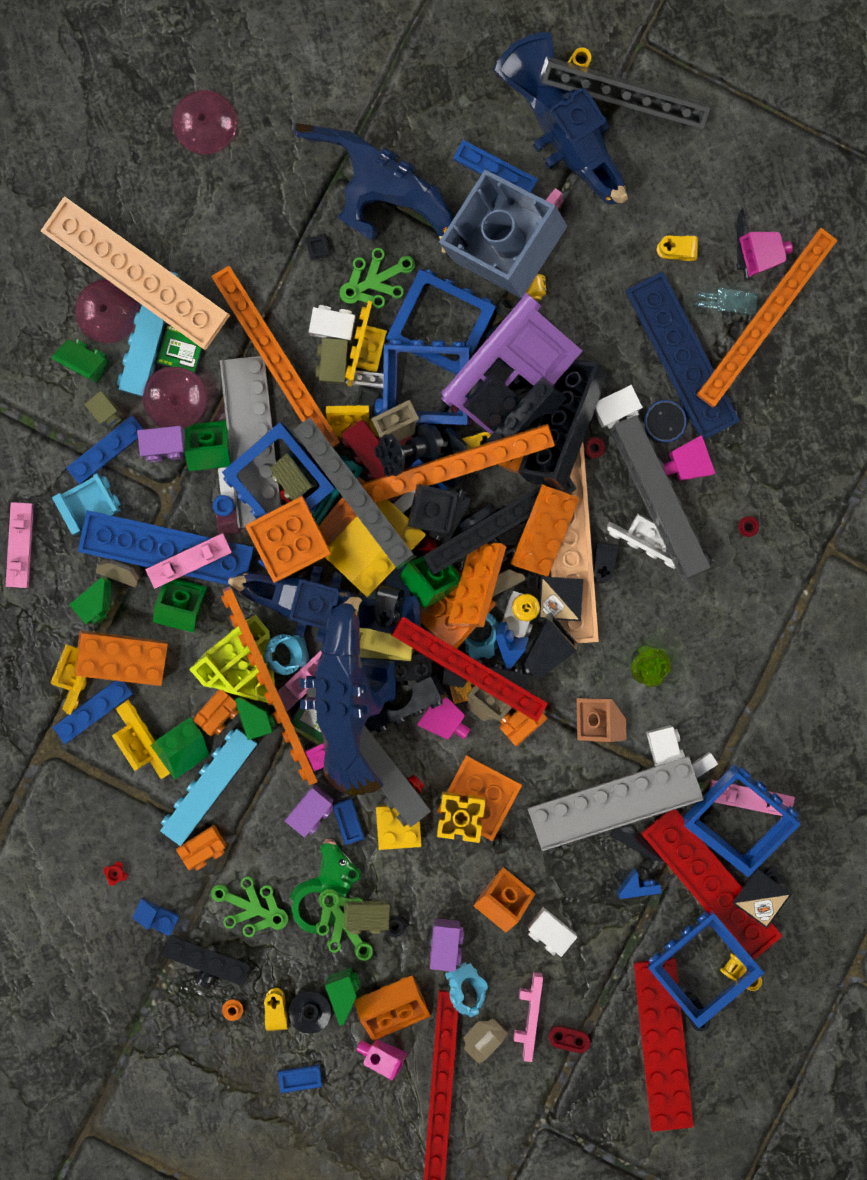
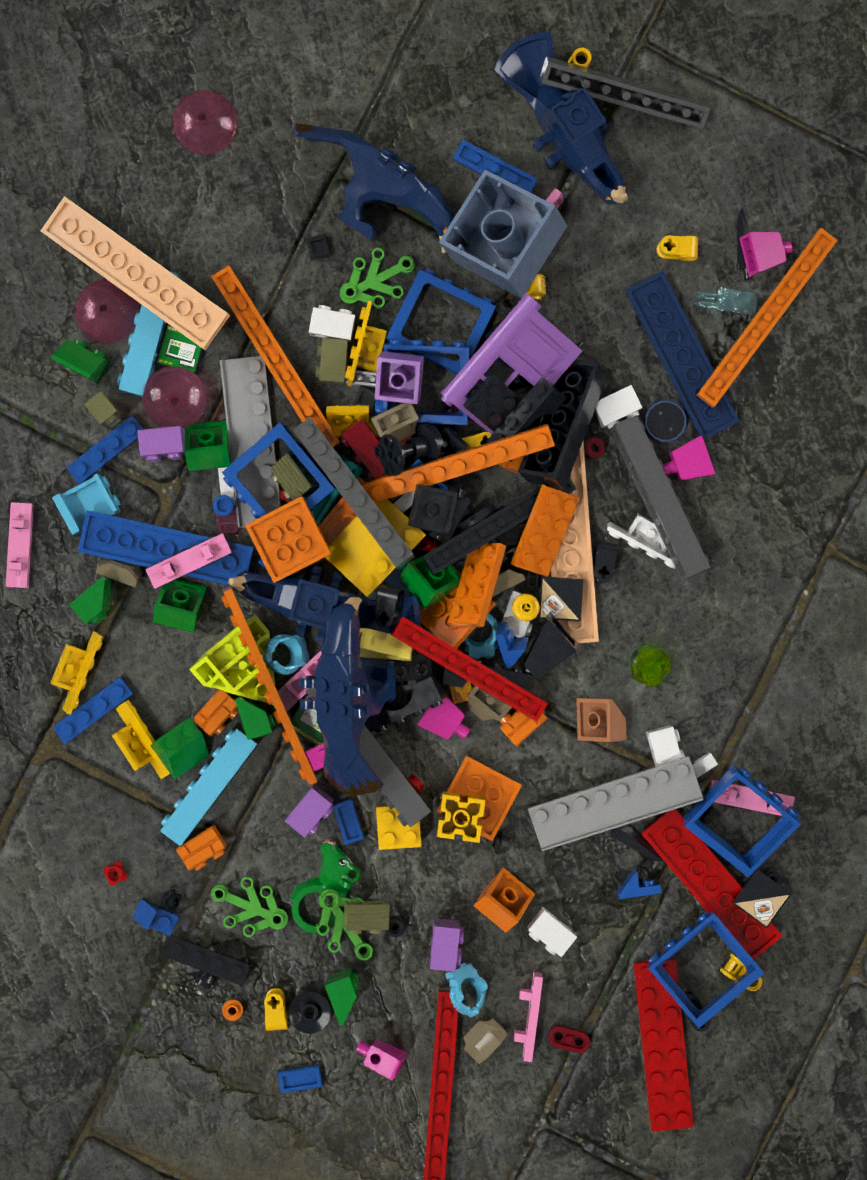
orange brick [74,630,168,686] -> none
orange slope [354,975,431,1041] -> none
dark red plate [738,516,759,537] -> none
none -> black plate [161,889,182,913]
none -> medium lavender brick [375,351,424,404]

